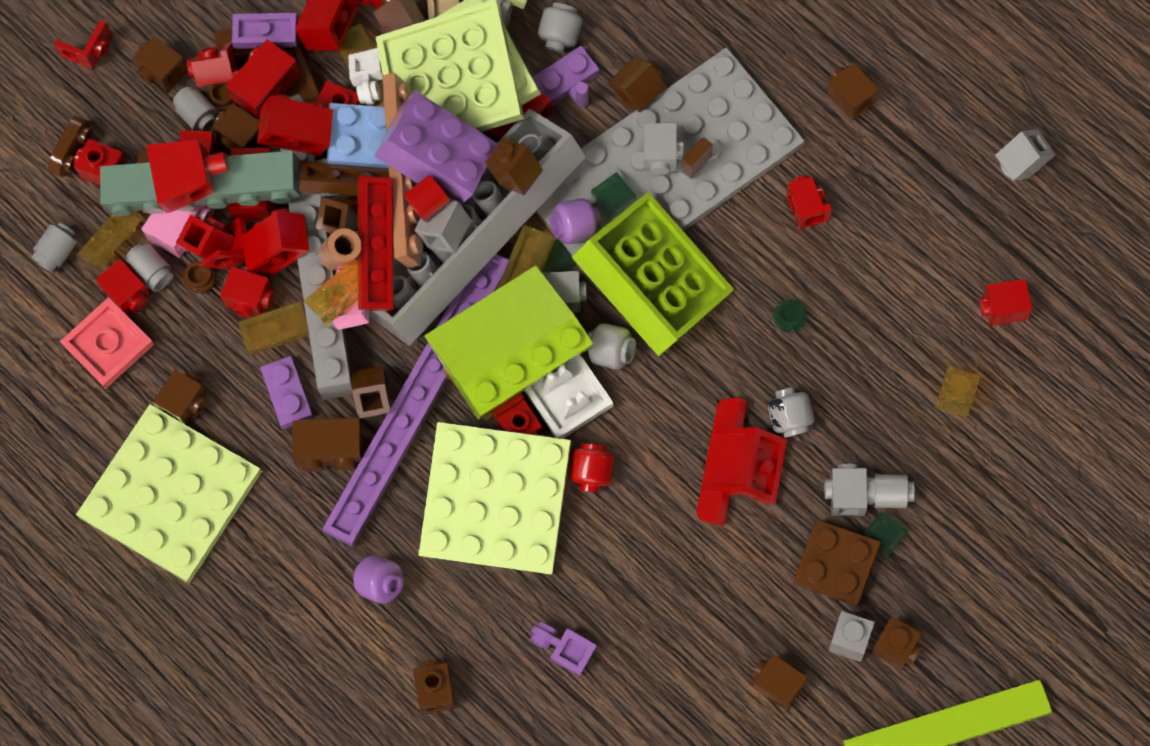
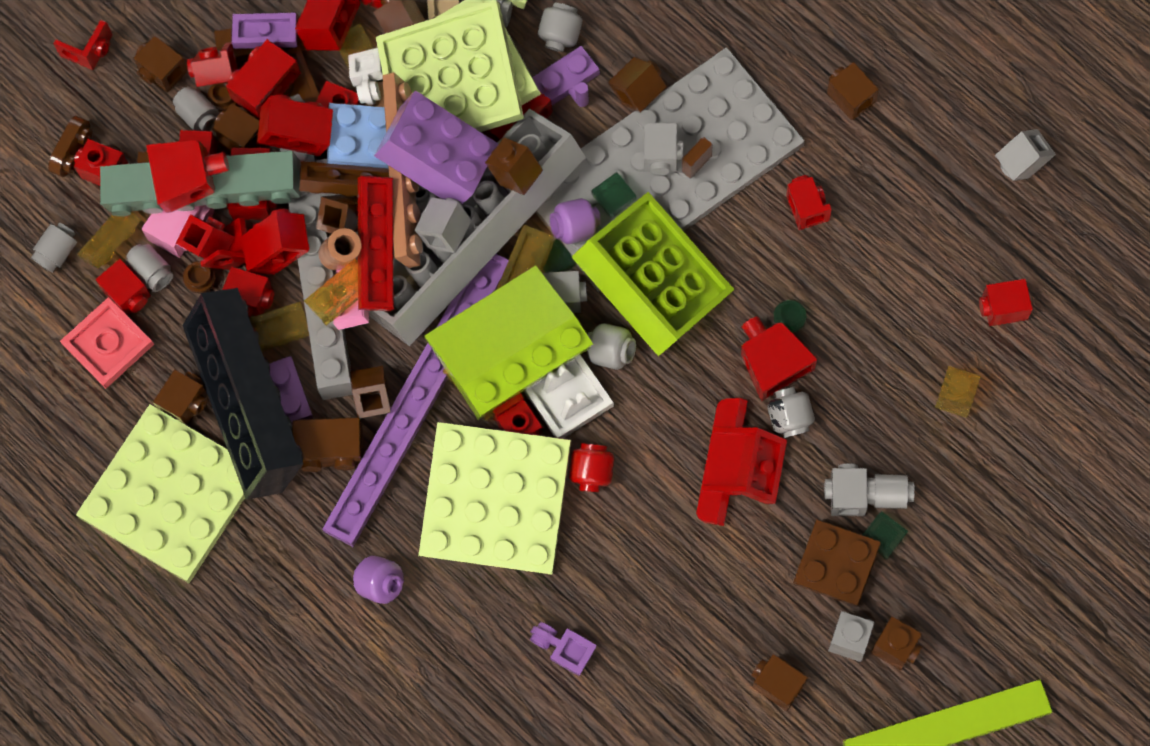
red brick [404,175,450,222] -> none
reddish brown brick [413,659,456,715] -> none
none -> black brick [182,288,304,500]
none -> red torso [741,316,817,401]

